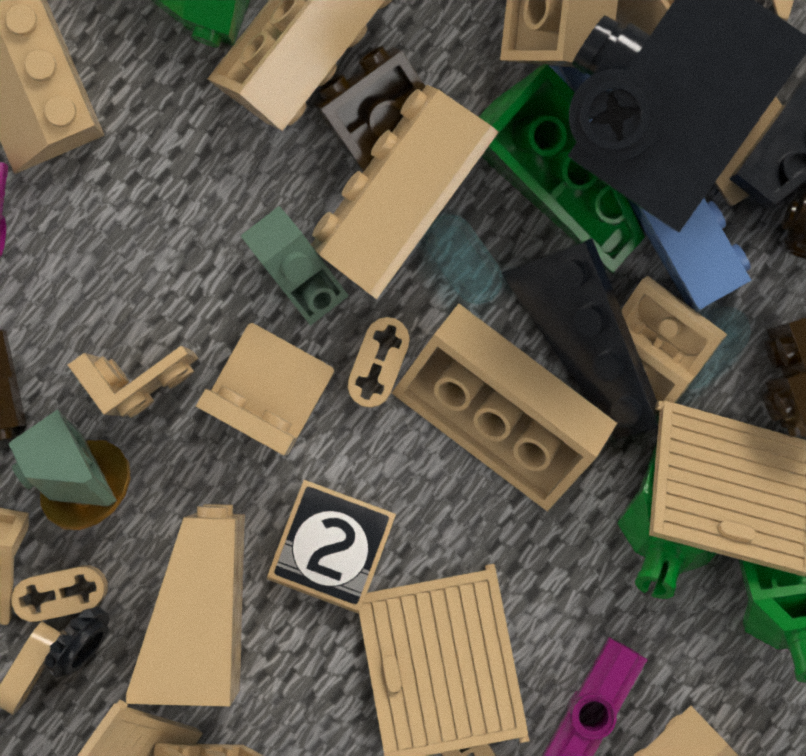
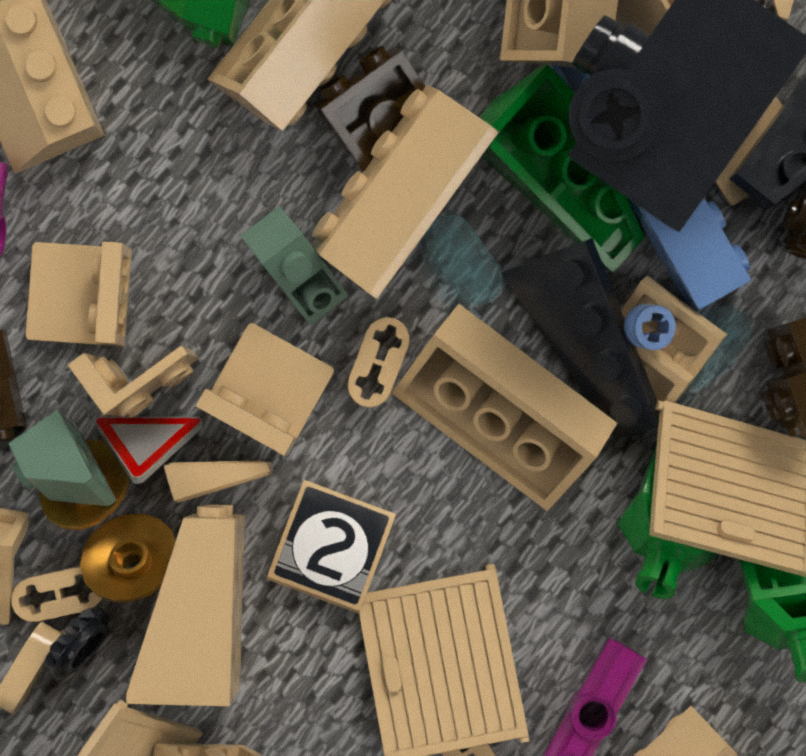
none -> tan bracket [26,242,132,347]
none -> pearl gold dish [80,513,176,602]
none -> piece [94,417,203,484]
none -> tan slope [164,460,274,503]
none -> medium blue bush [624,304,676,350]

